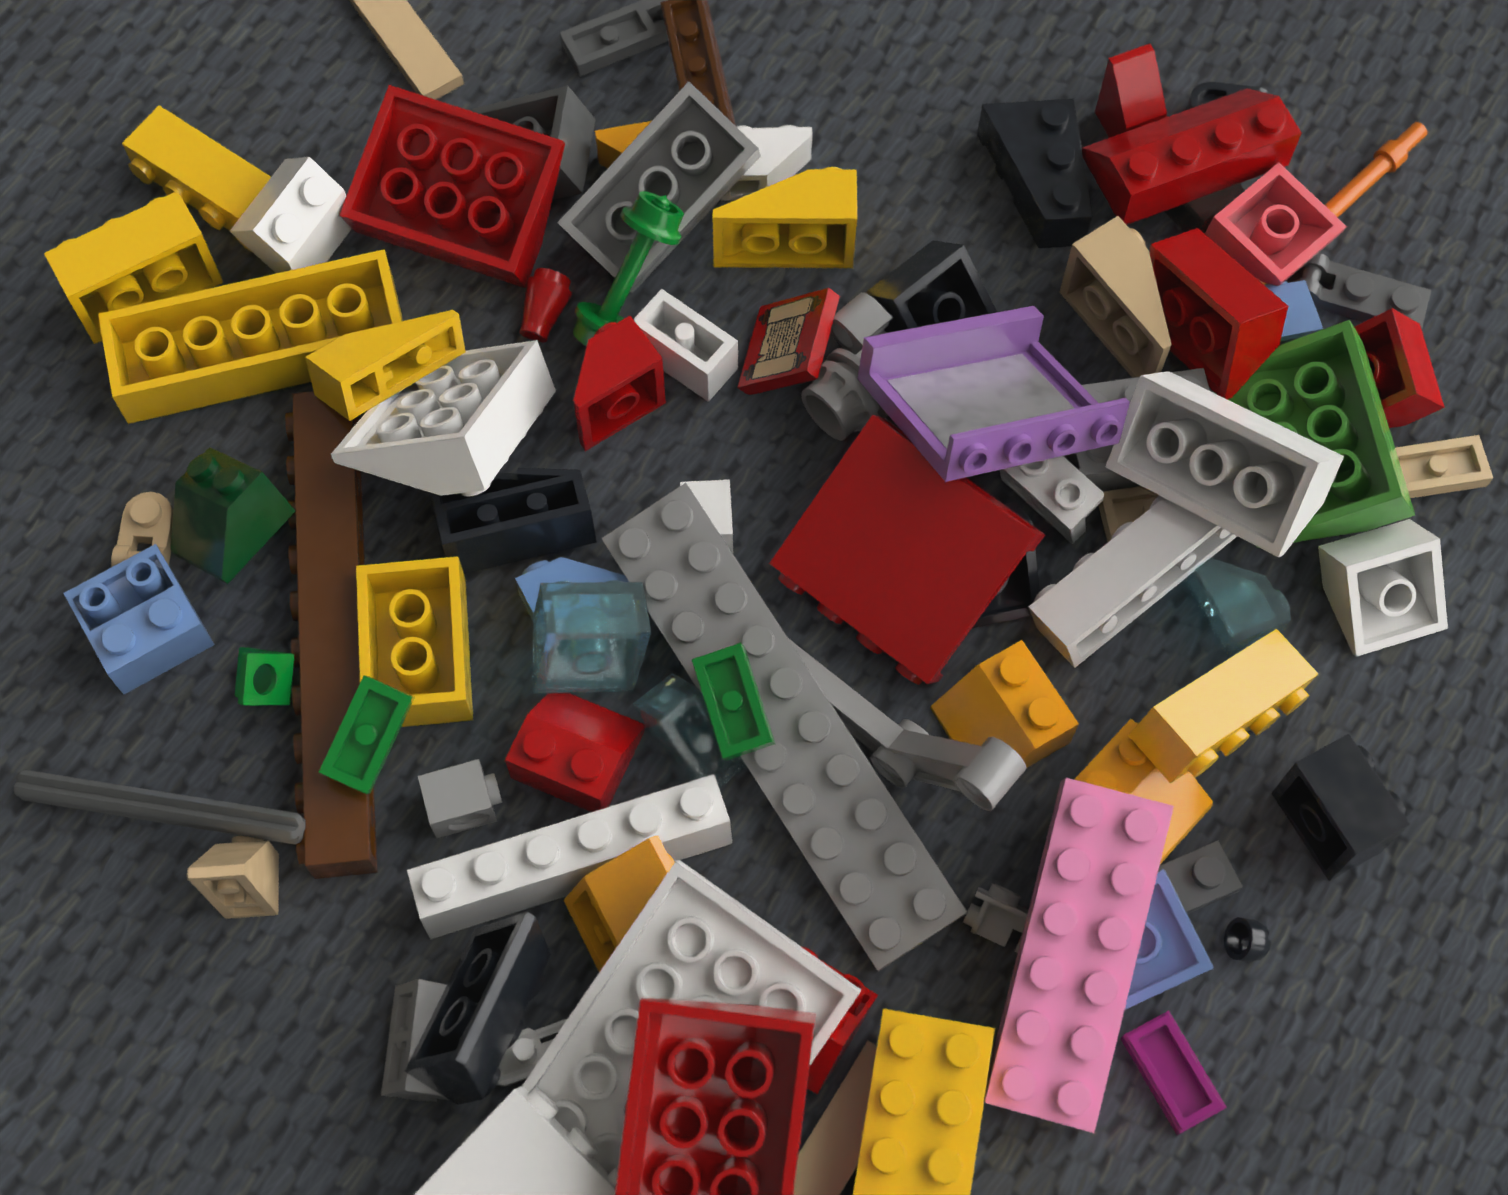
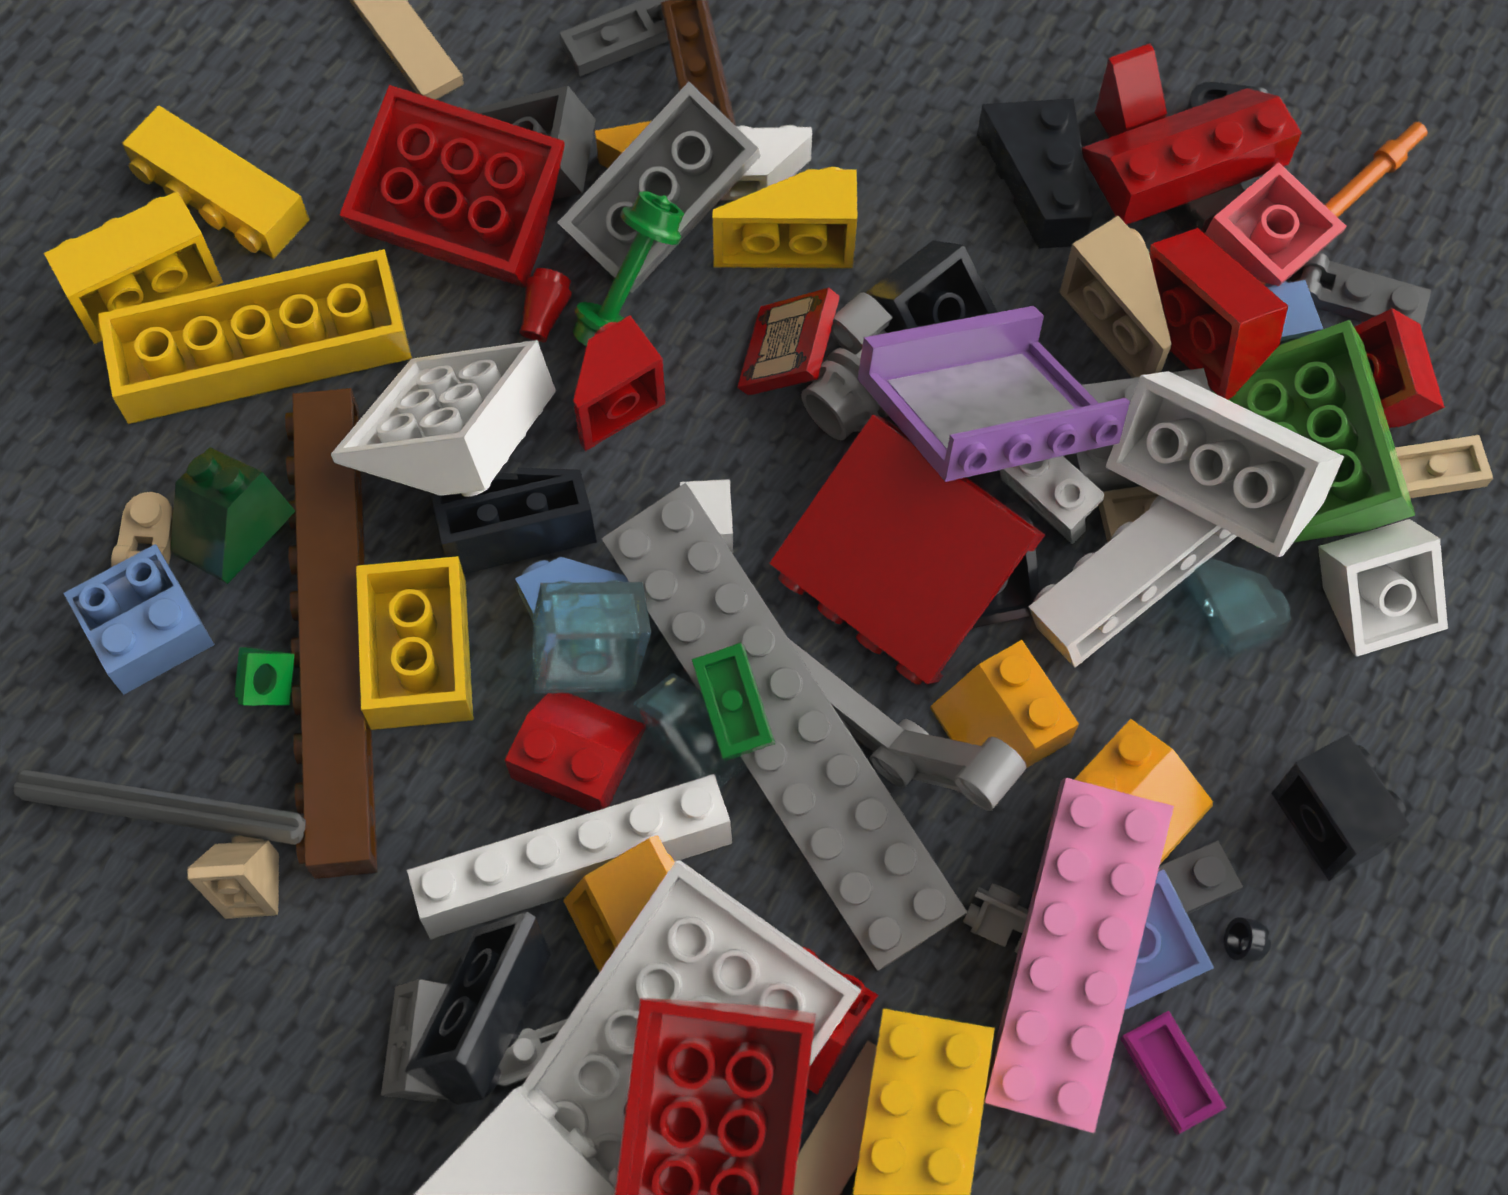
white slope [230,157,352,273] -> none
yellow slope [305,310,466,421] -> none
green plate [319,675,415,794] -> none
light grey brick [418,759,502,838] -> none
white brick [633,289,738,402] -> none
yellow brick [1128,629,1318,784] -> none

